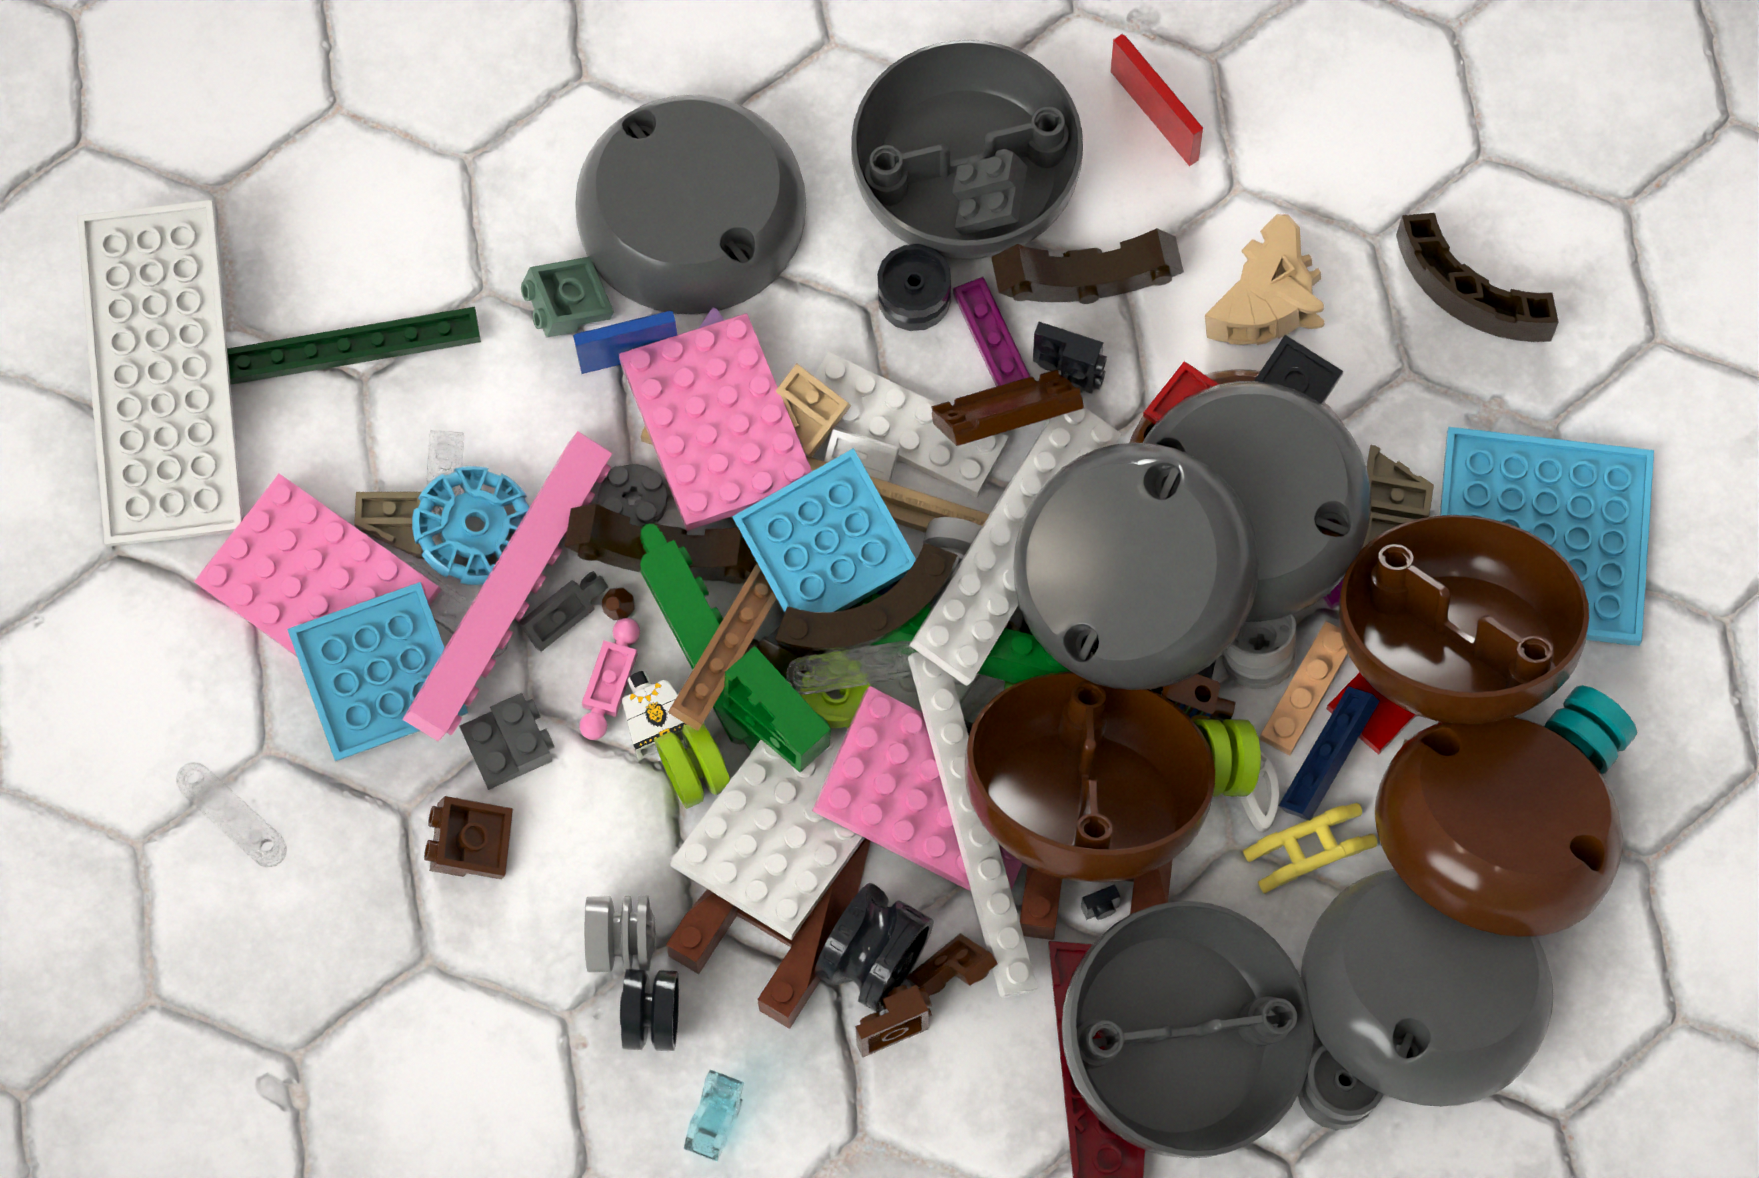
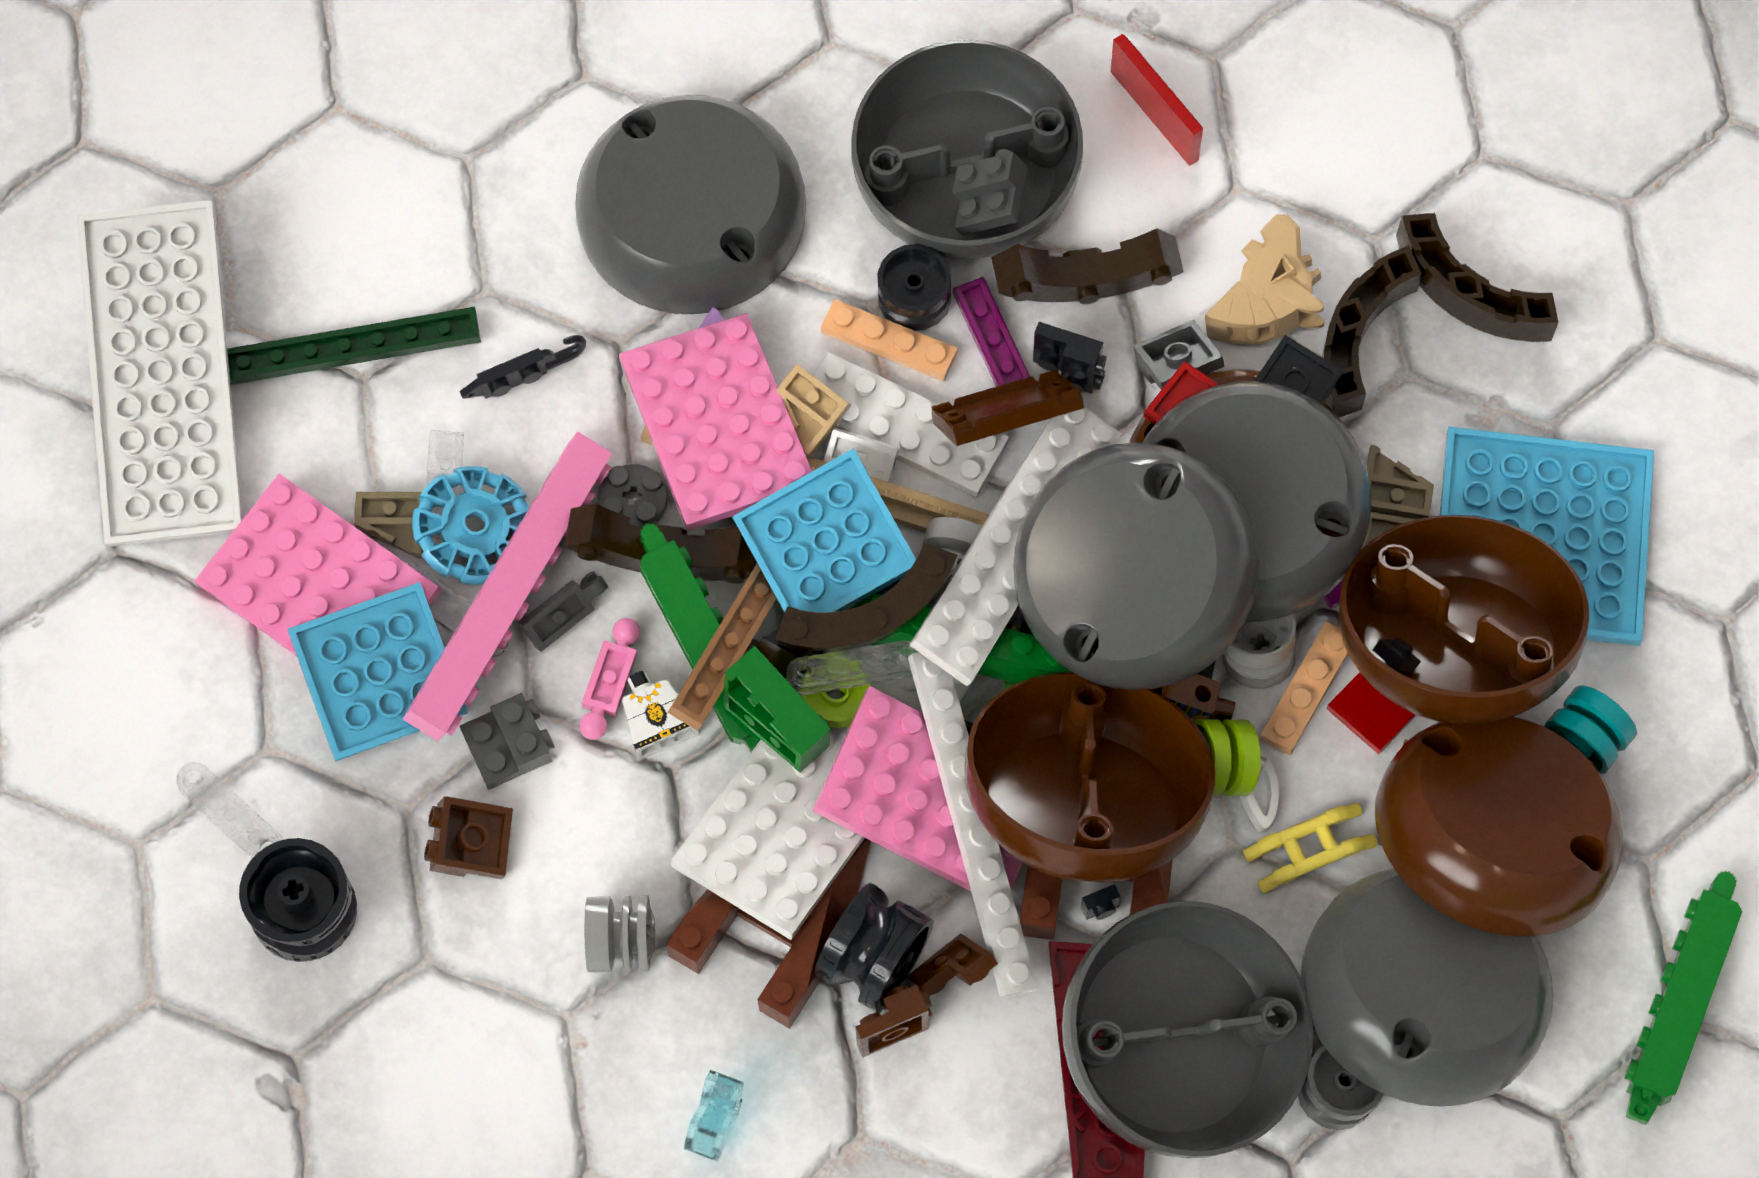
sand green plate [521,257,614,338] -> none
blue tile [573,311,678,374] -> none
reddish brown rock [602,588,635,621] -> none
black wheel [620,969,679,1051] -> none
lime wheel [654,723,730,809] -> none
dark blue plate [1278,686,1380,821] -> none
none -> black piece [239,838,357,962]
none -> black plate [459,335,586,399]
none -> light nougat plate [821,299,958,381]
none -> dark grey plate [1133,320,1225,390]
none -> dark brown brick [1322,245,1422,417]
none -> black plate [1372,638,1421,672]
none -> green hinge [1624,870,1742,1125]

